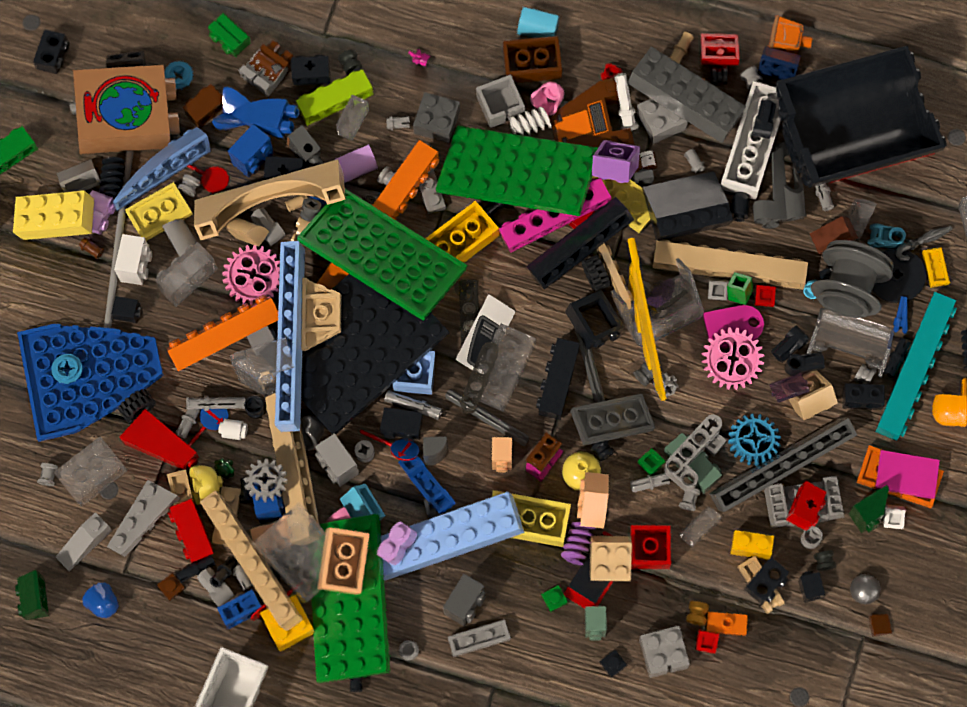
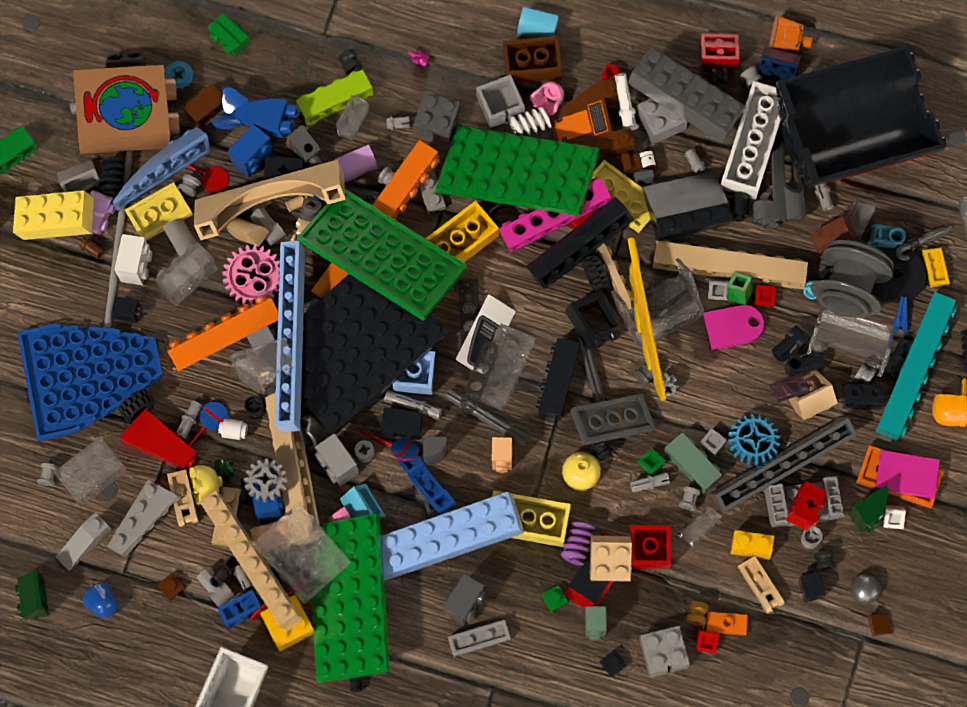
black brick [33,29,70,74] -> none
dark azure gear [51,354,83,384] -> none
red brick [168,498,214,563] -> none
black pin [175,555,216,583] -> none
light grey pin [186,396,245,411] -> none
hips [239,40,294,97] -> none
black brick [291,54,330,86] -> none
tan wing [301,278,341,351] -> none
light nougat brick [317,528,369,595] -> none
lavender brick [377,522,417,565] -> none
light grey plate [399,640,419,661] -> none
reddish brown hips [525,432,563,482] -> none
light nougat brick [577,472,609,528] -> none
medium lavender brick [592,140,640,183] -> none
light grey beam [665,414,722,491] -> none
tan axle [670,32,694,64] -> none
bright pink gear [701,327,764,390] -> none
black brick [744,557,790,605] -> none
black piece [752,100,776,139] -> none

